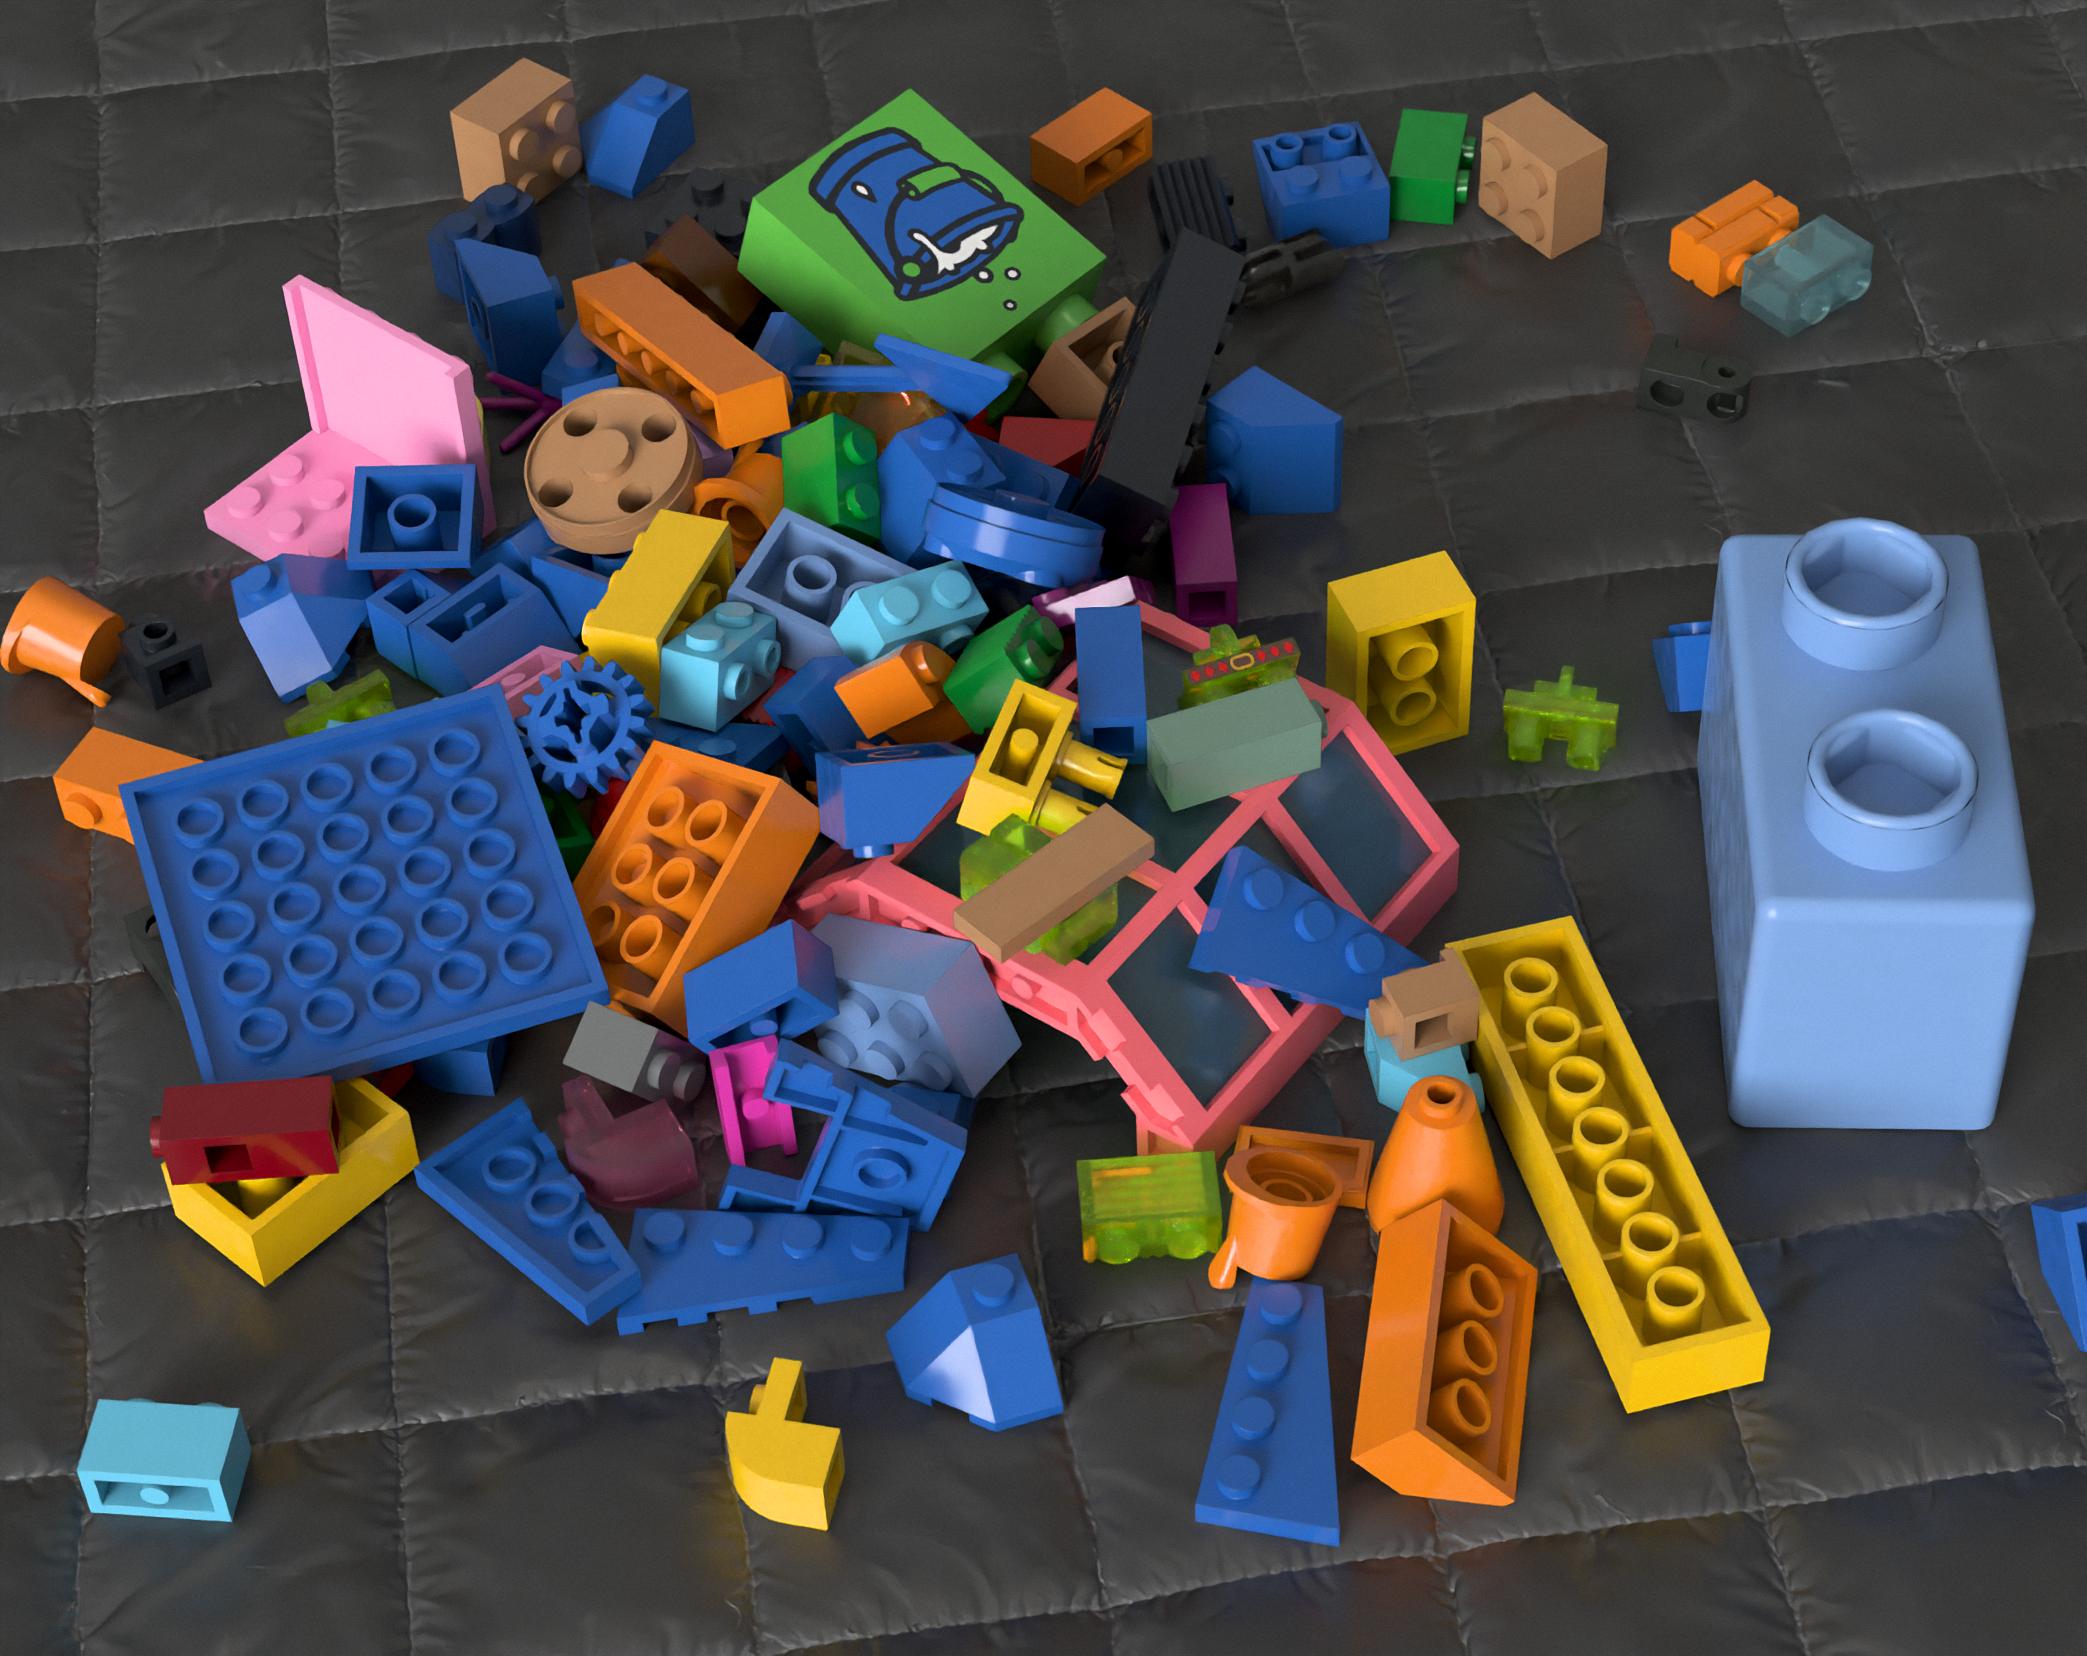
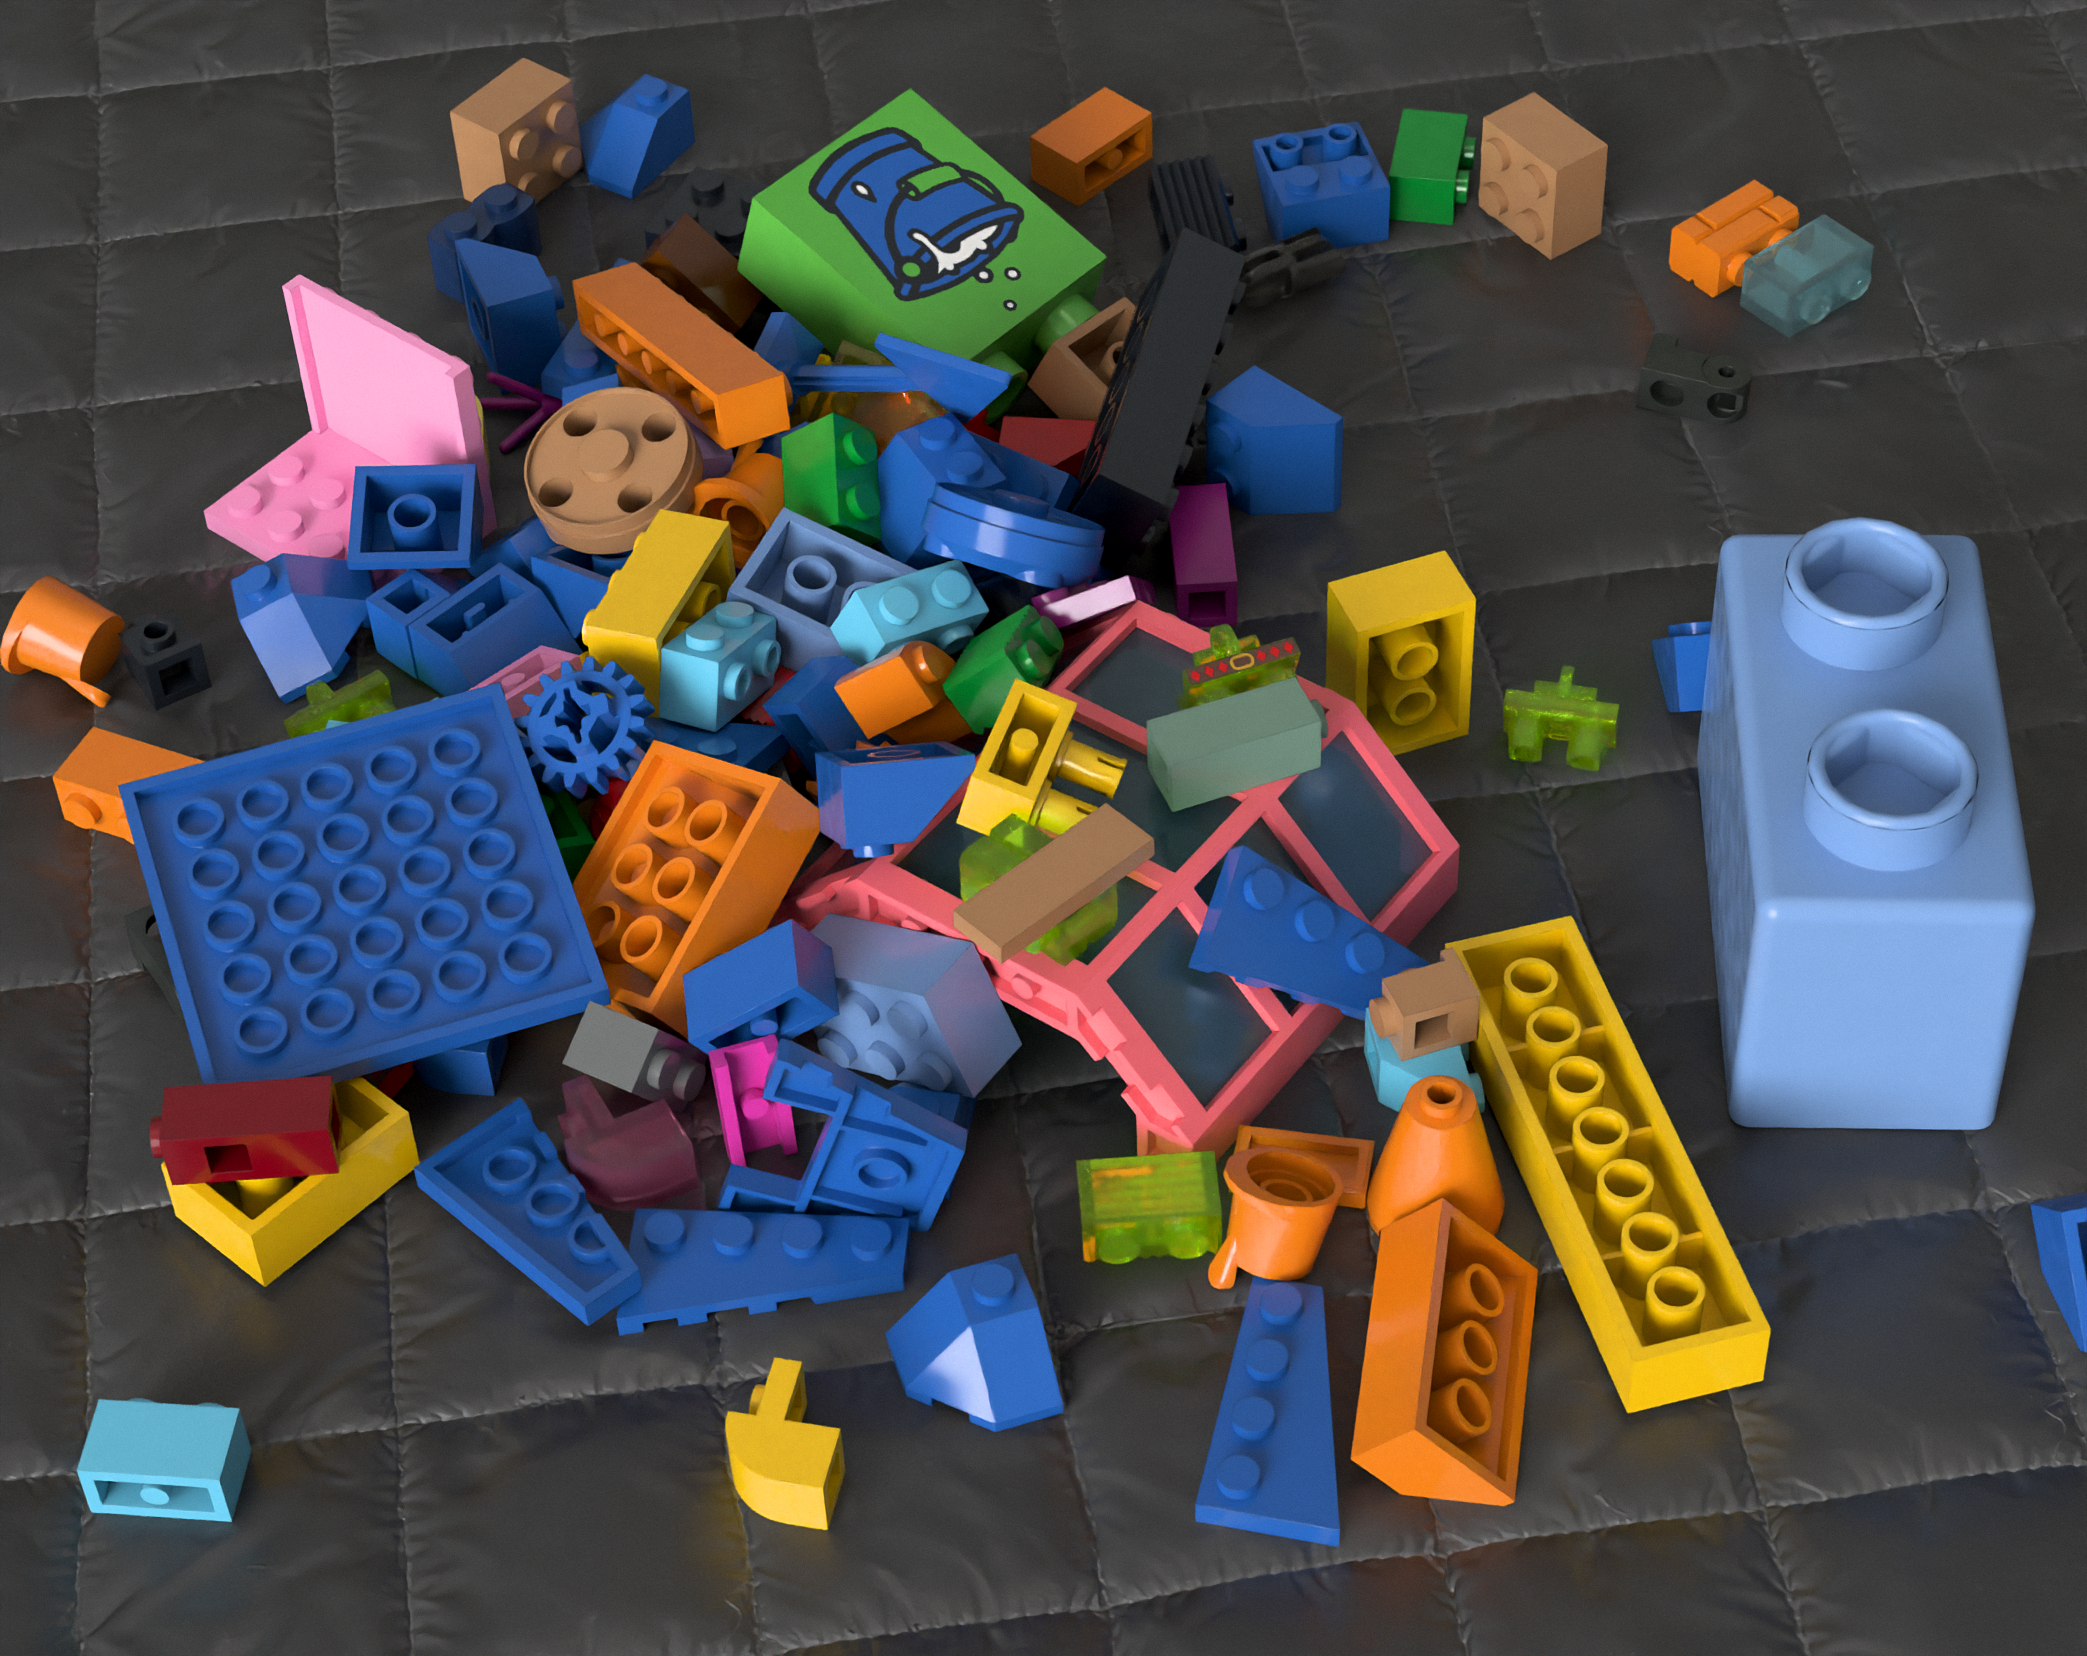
blue brick [1075,605,1147,764] -> none

